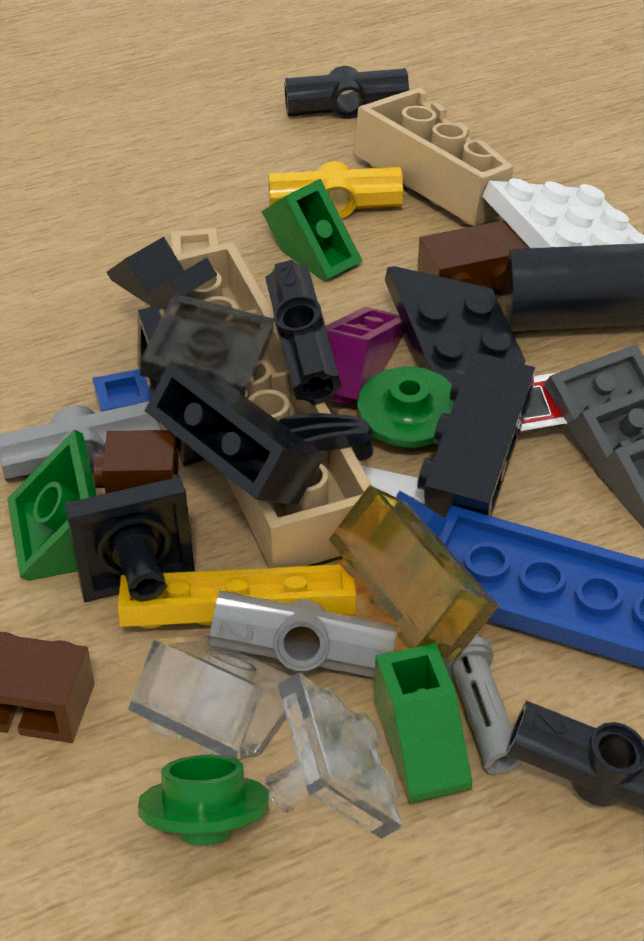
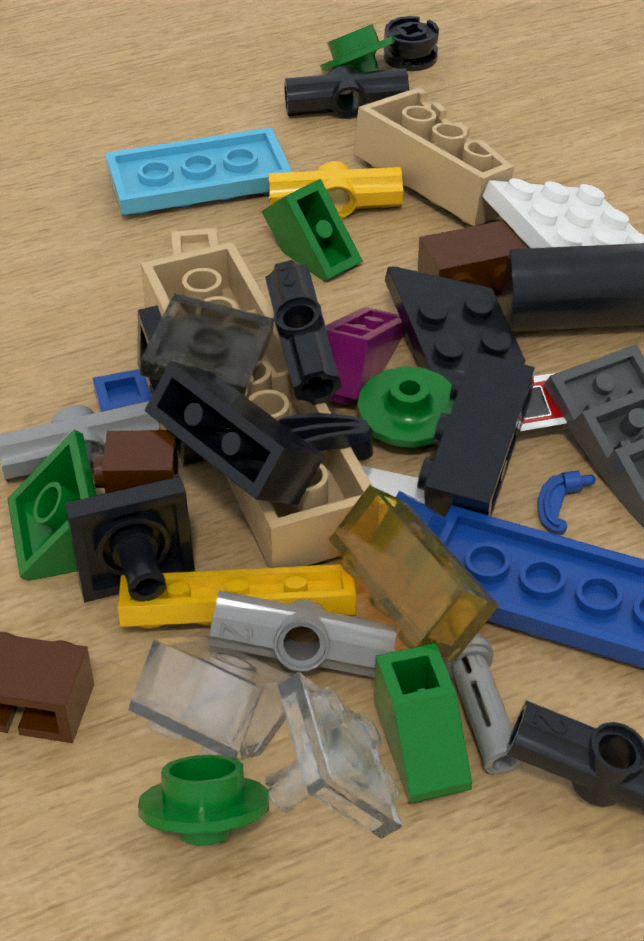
black slope [106,237,217,310] -> none
none -> medium azure plate [105,127,292,215]
none -> green piece [320,24,395,72]
none -> black wheel [384,16,439,71]
none -> blue piece [538,470,596,535]

